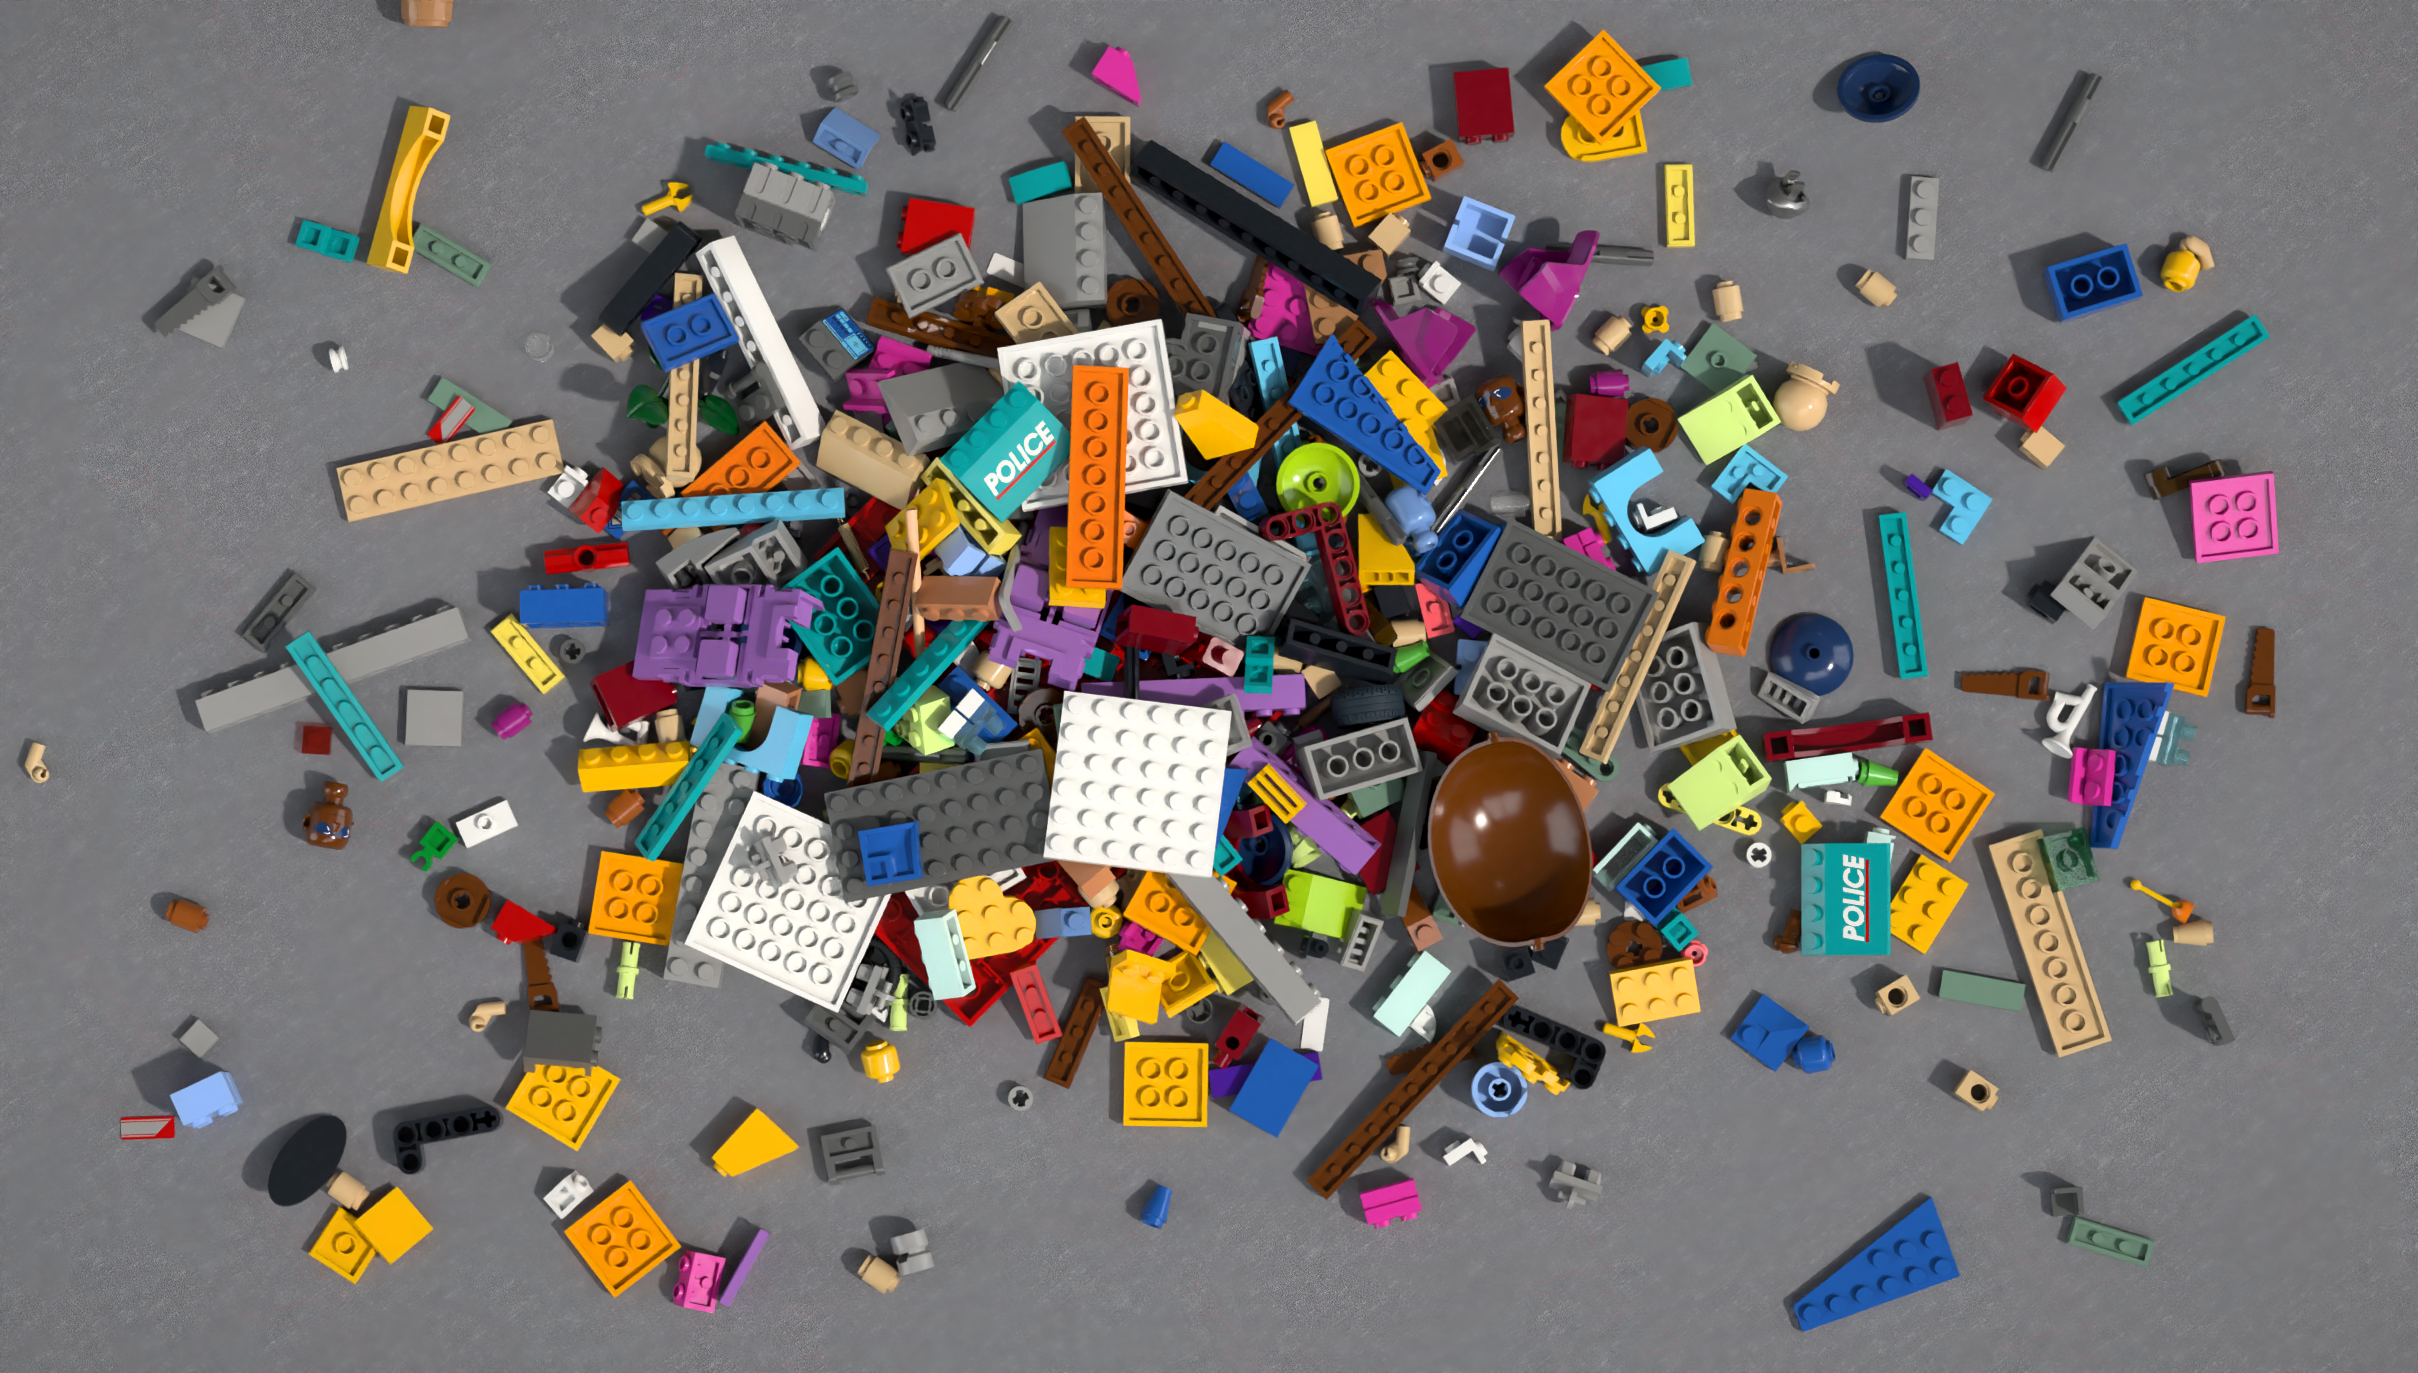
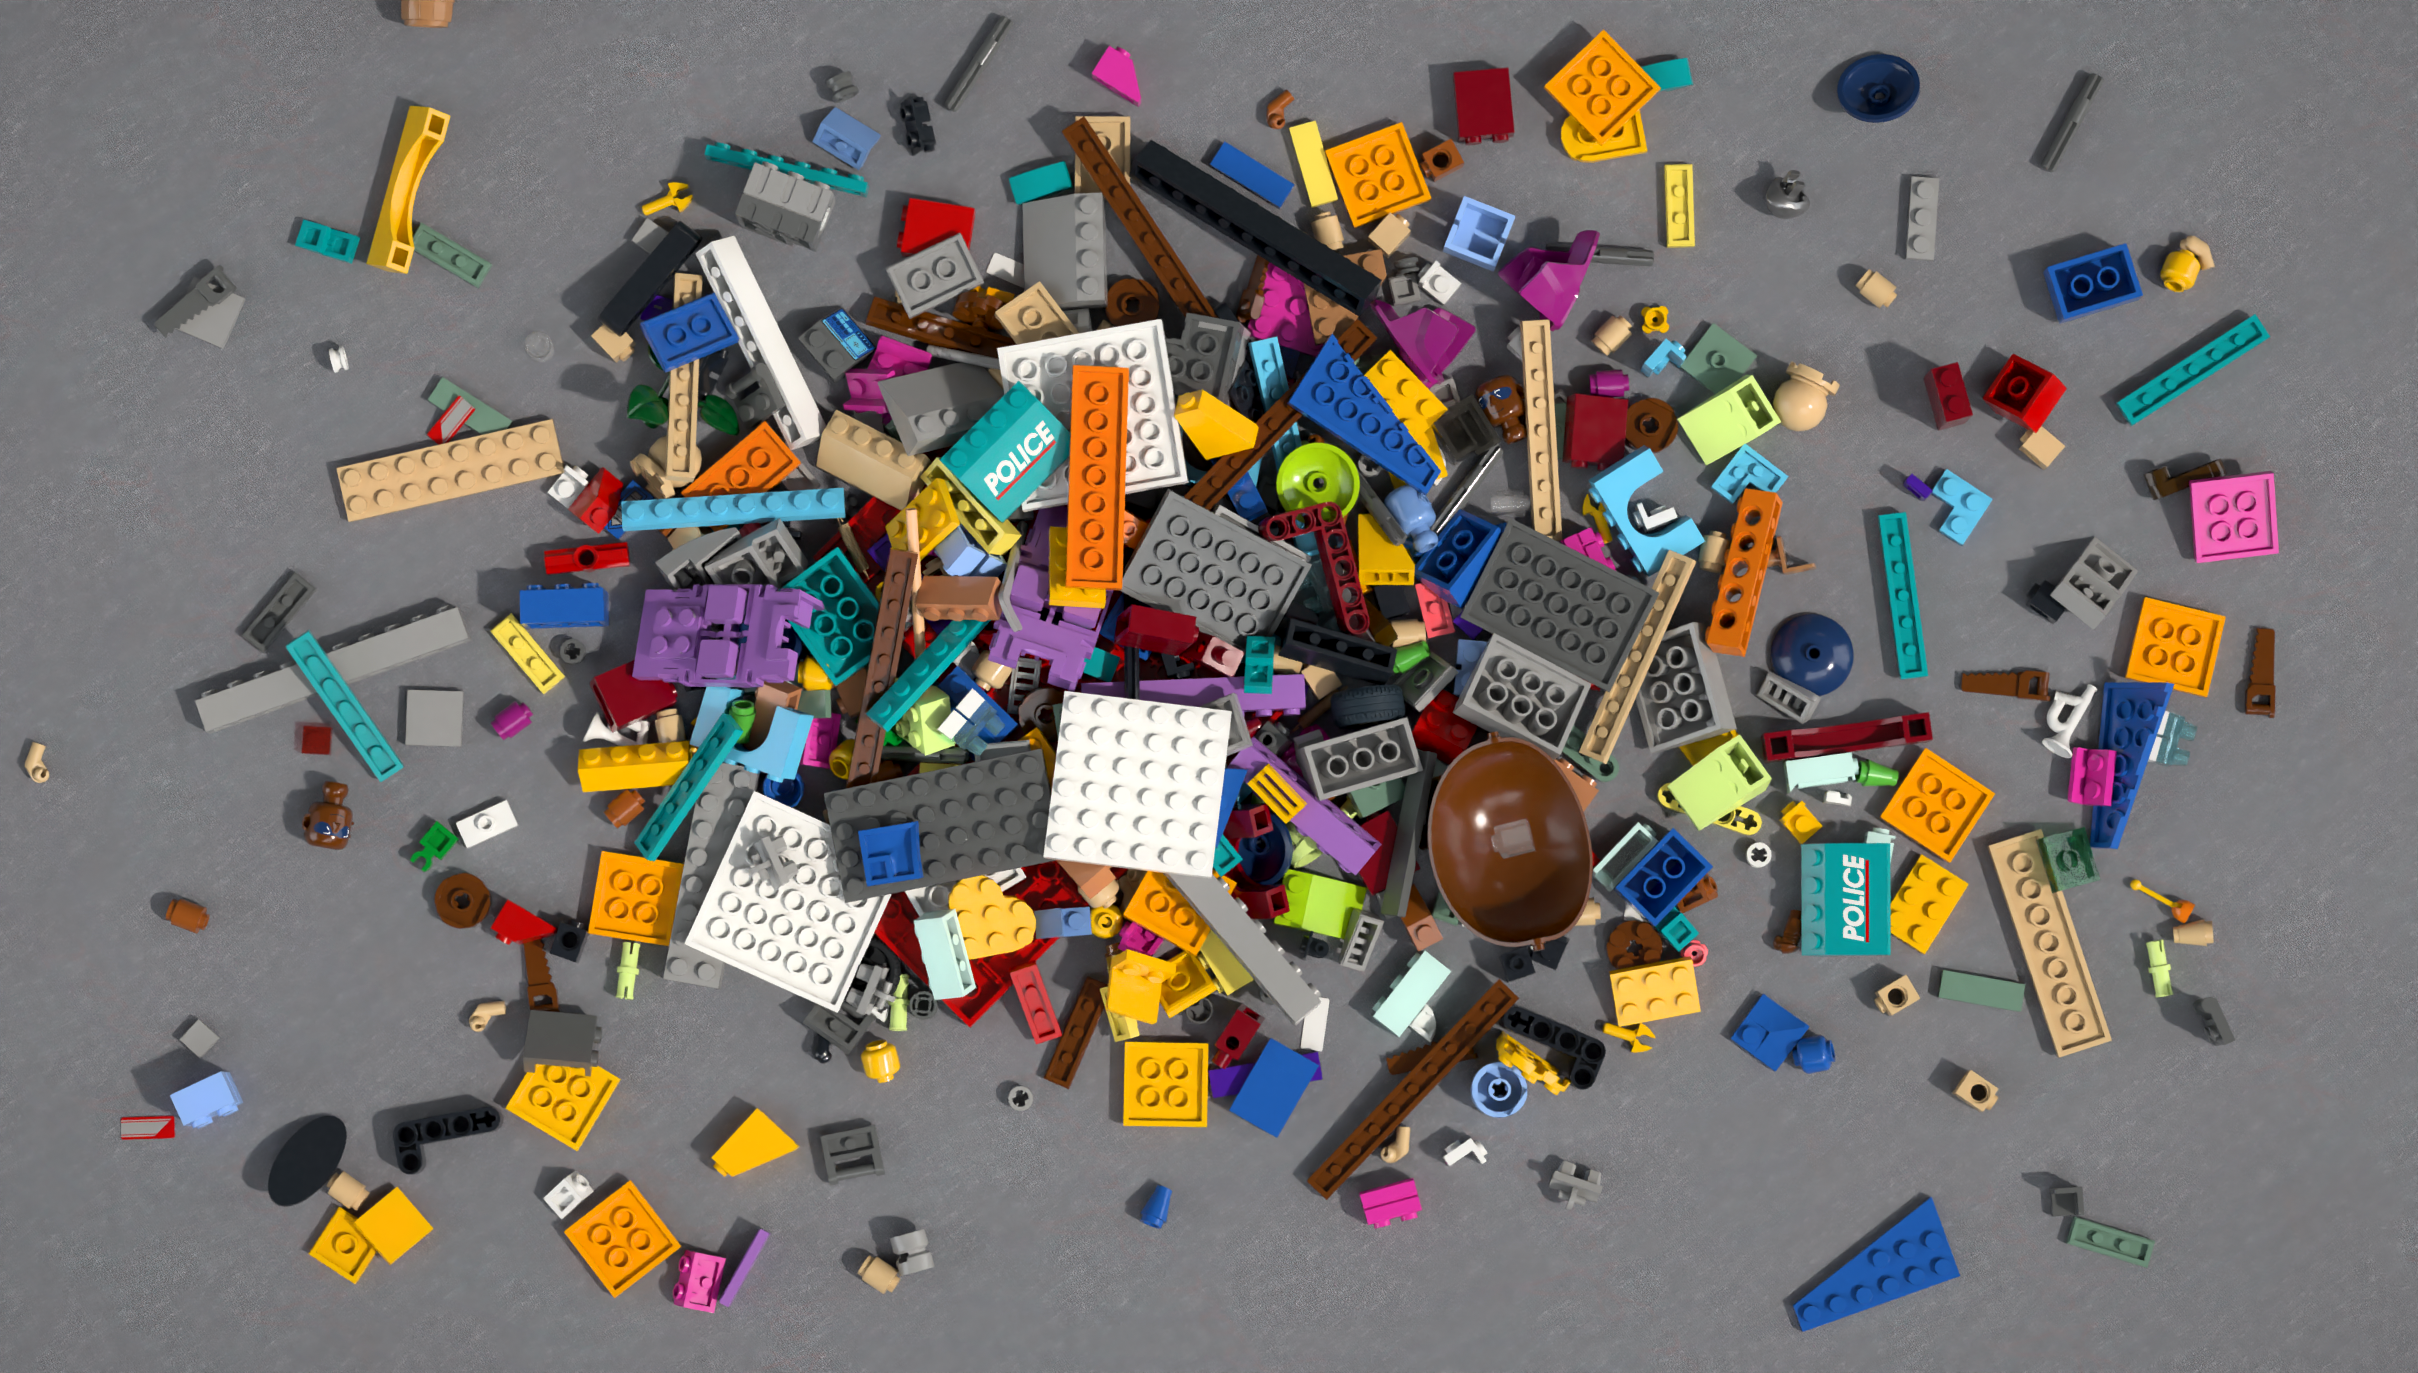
tan brick [1712,281,1744,322] -> none
none -> clear brick [1491,819,1536,859]

